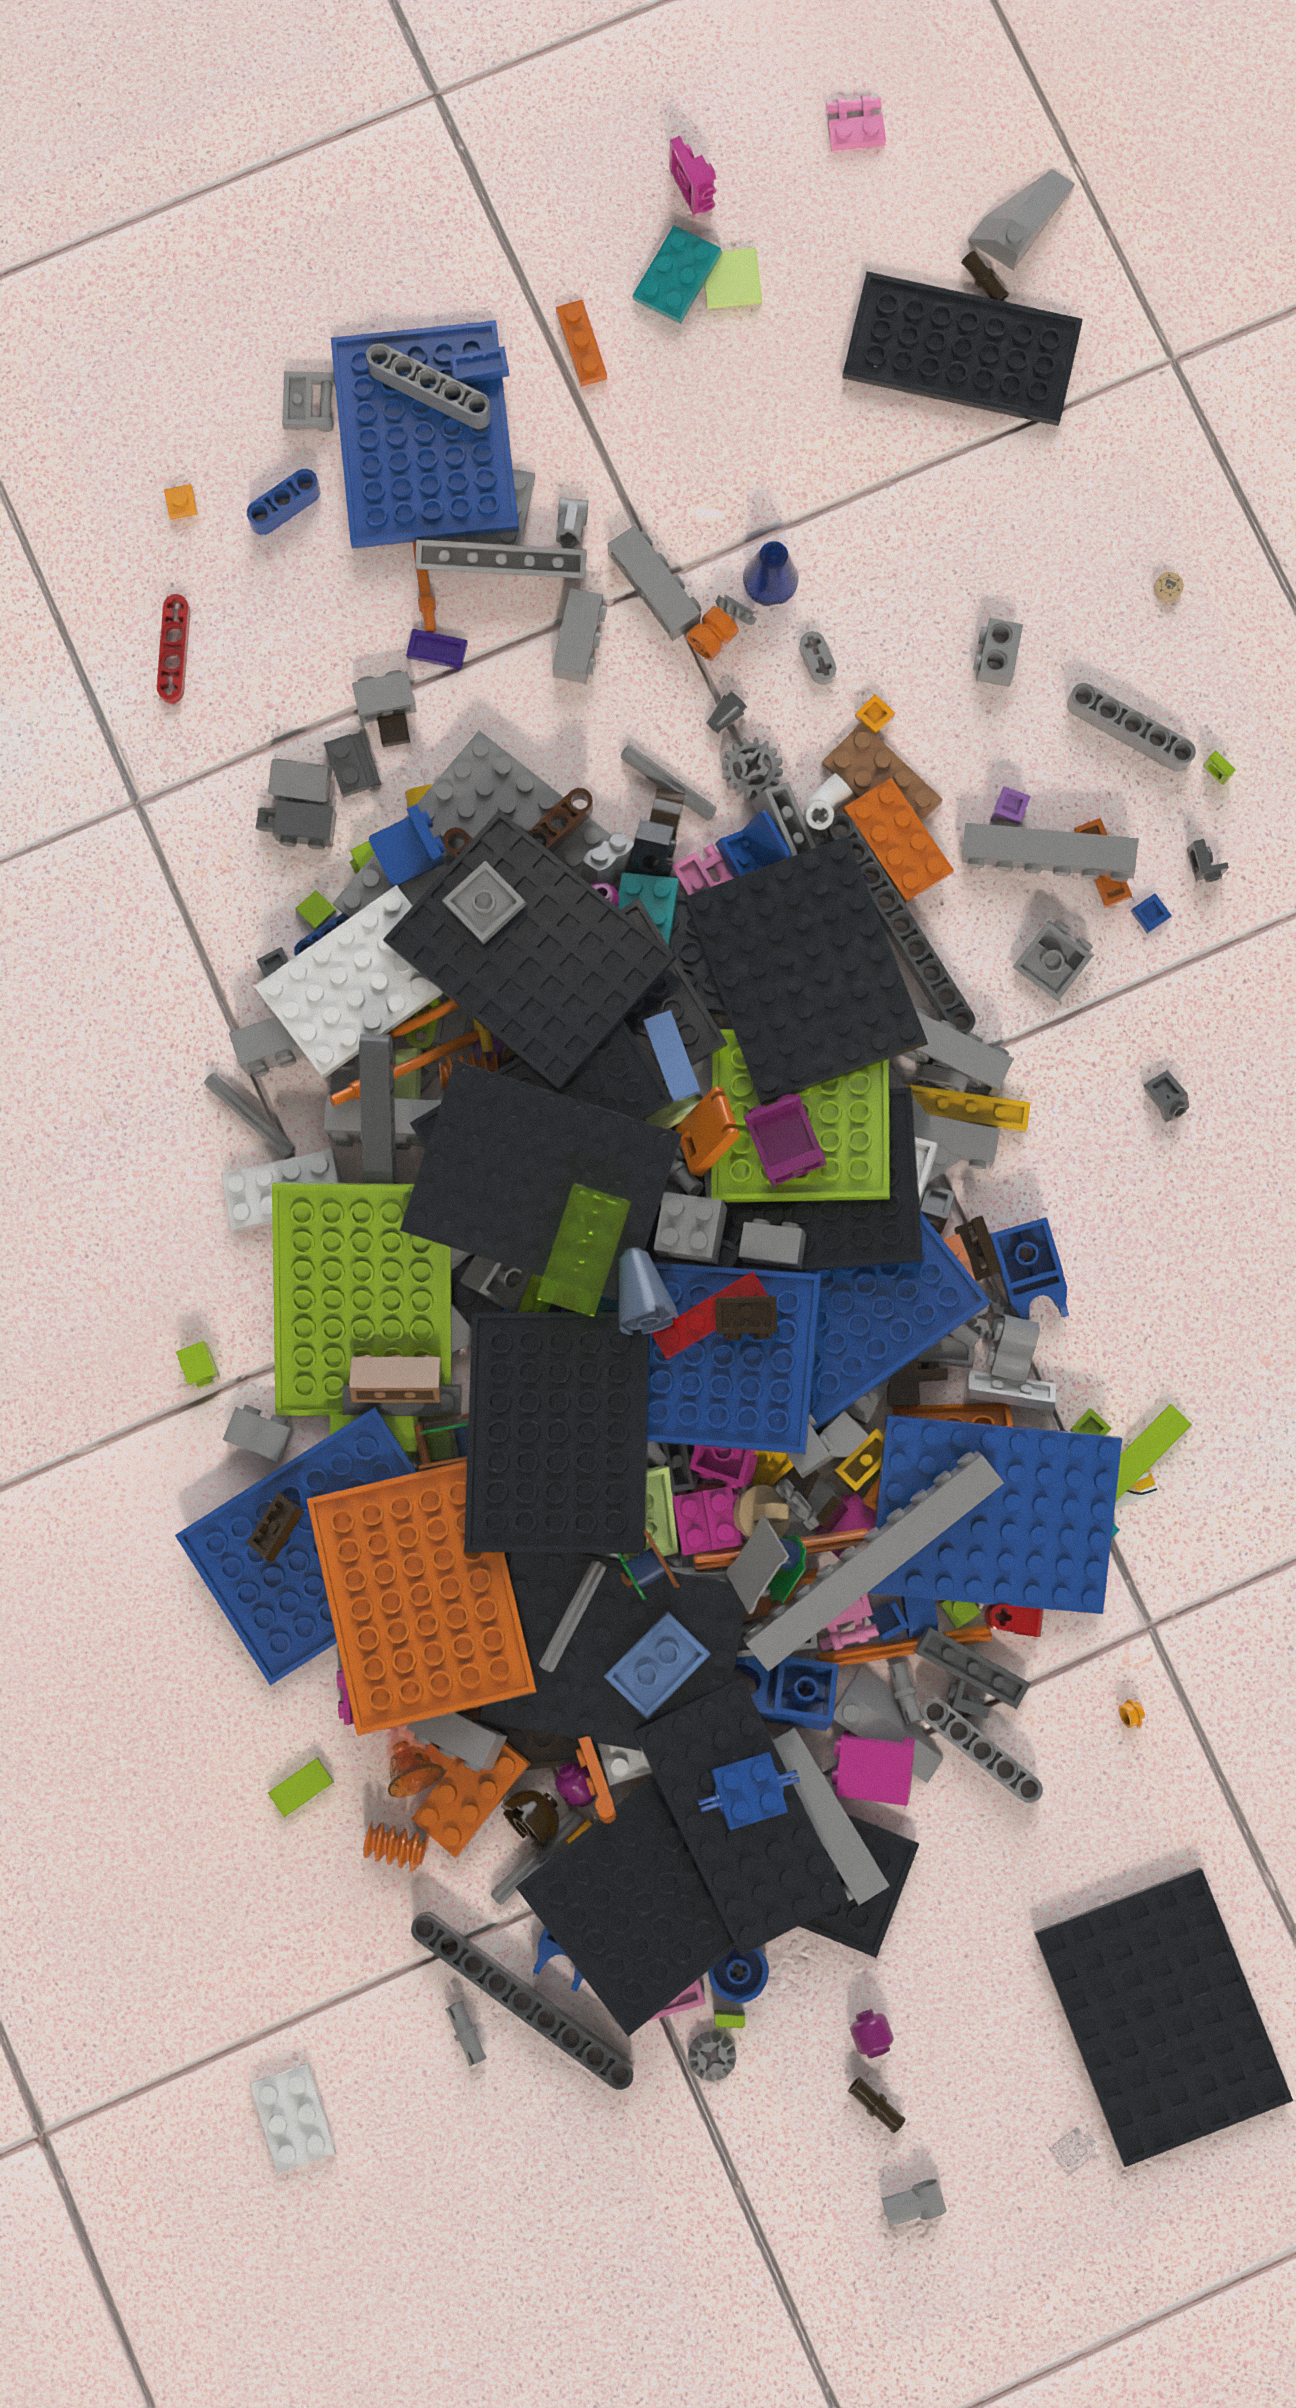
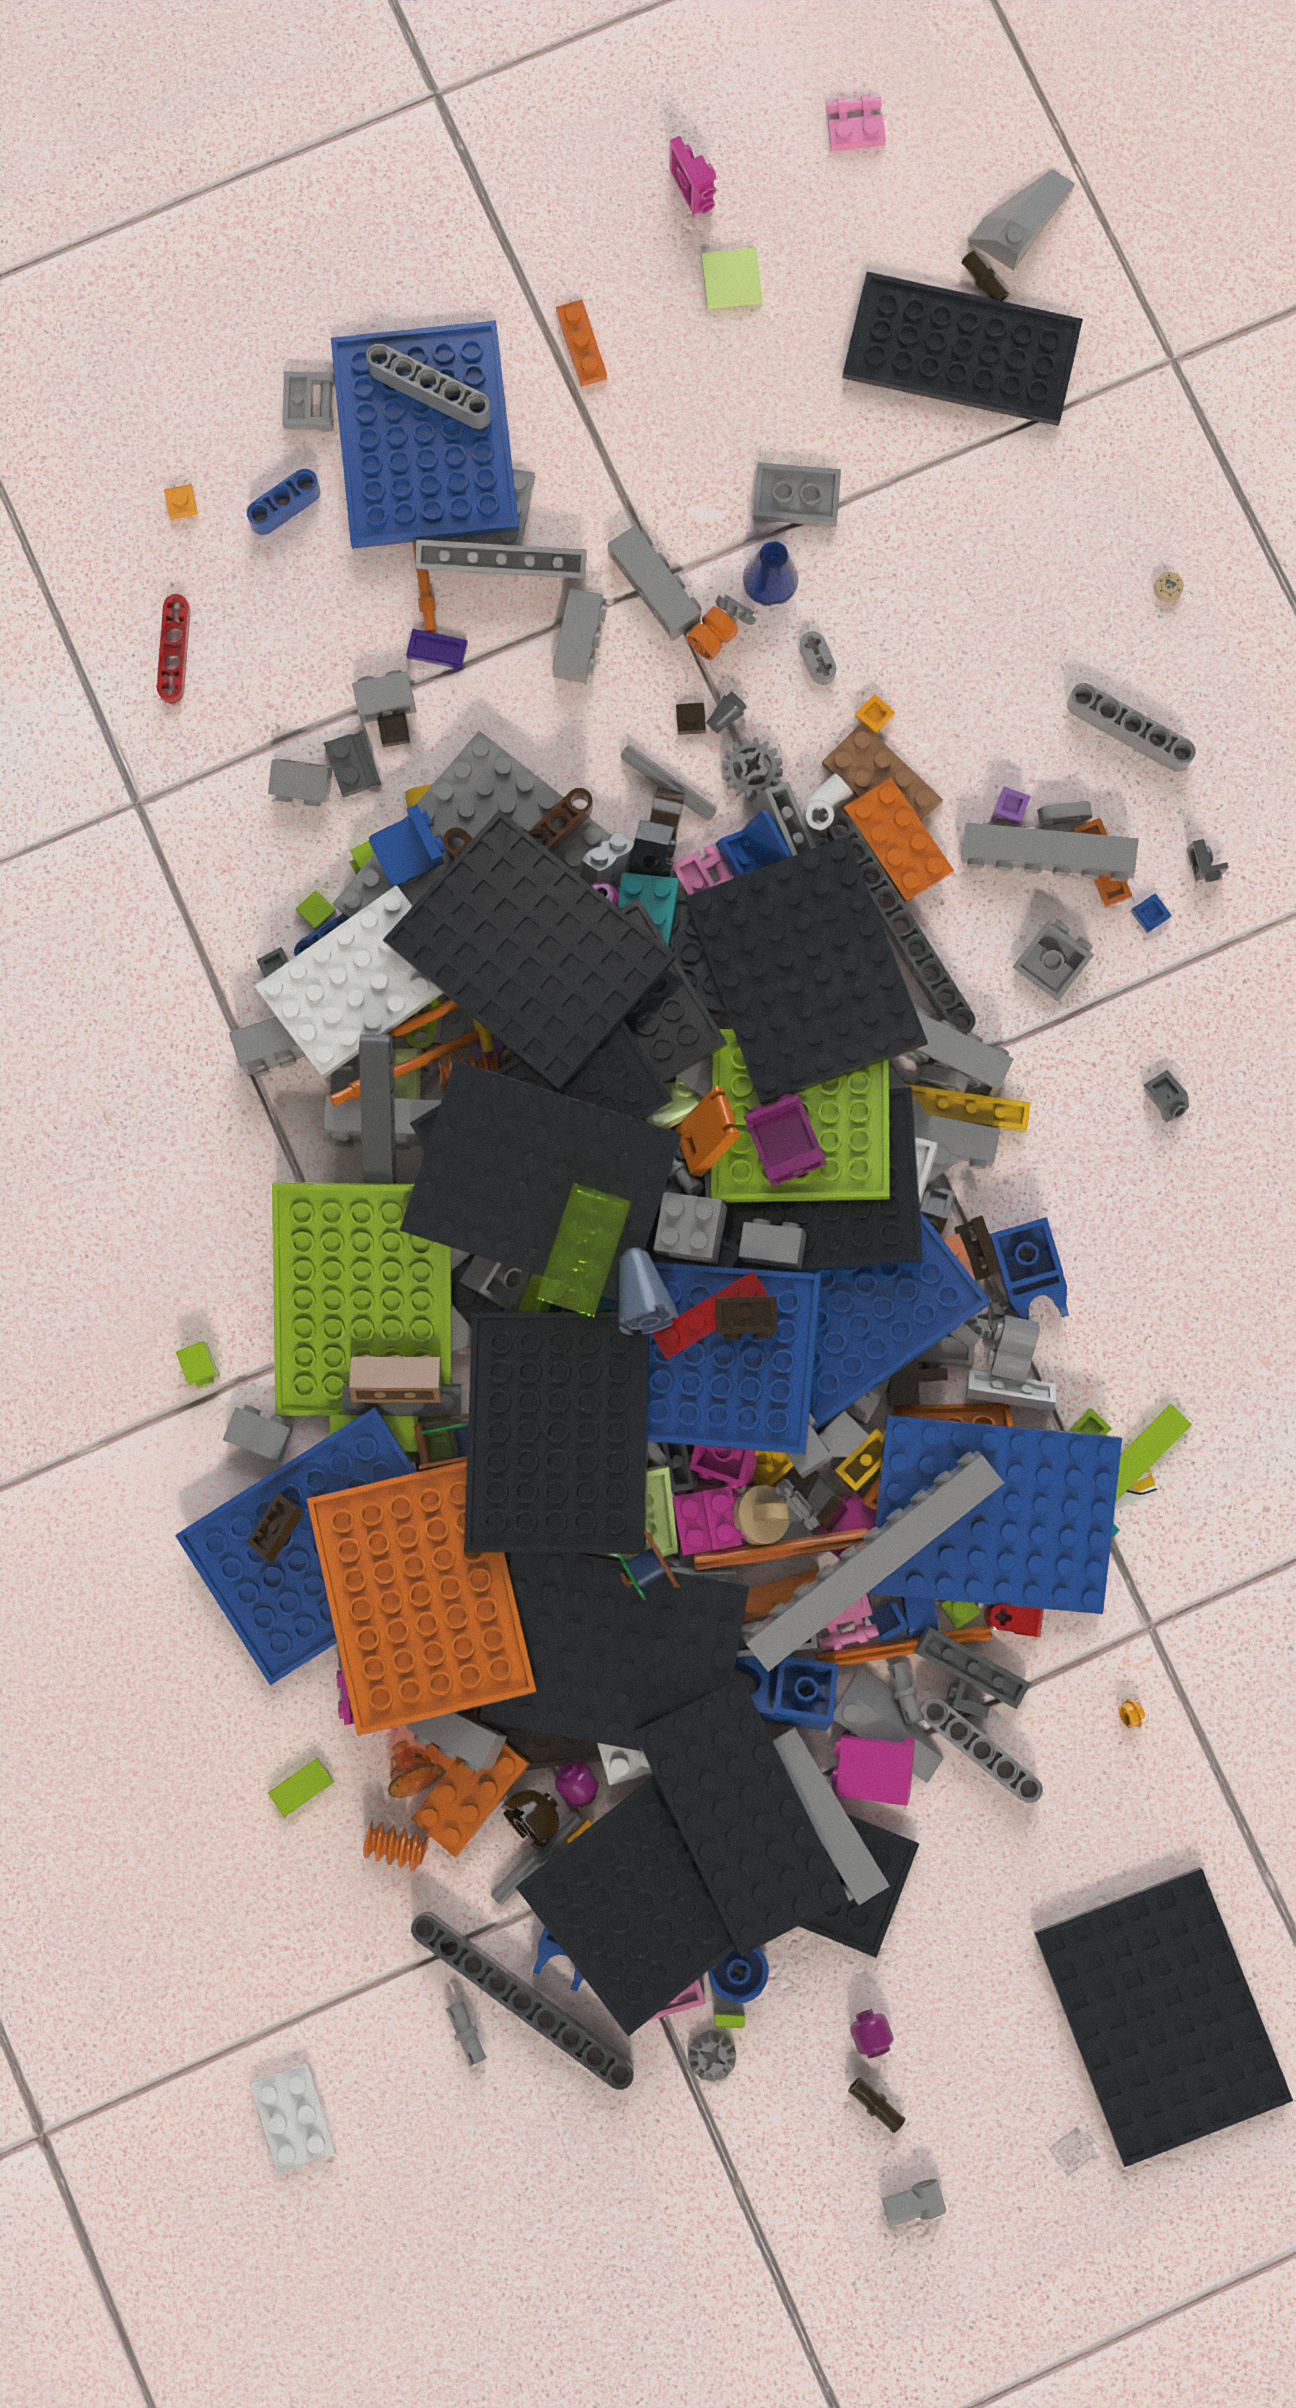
light grey axle [204,1073,295,1158] -> none
white plate [222,1149,341,1232] -> none
dark grey brick [255,800,337,850] -> none
light grey plate [442,861,526,944] -> none
blue plate [449,346,510,384] -> none
light grey axle [539,1560,606,1672] -> none
light grey piece [556,497,588,549] -> none
orange hinge [576,1736,617,1824] -> none
medium blue tile [604,1611,711,1719] -> none
teal plate [632,225,722,324] -> none
medium blue tile [643,1010,701,1103] -> none
blue plate [697,1752,800,1830] -> none
light grey piece [725,1515,807,1614] -> none
light grey brick [973,618,1023,687] -> none
lime tile [1203,750,1236,785] -> none
none -> dark brown plate [676,703,706,735]
none -> light grey plate [753,462,841,527]
none -> light grey beam [1037,801,1092,826]

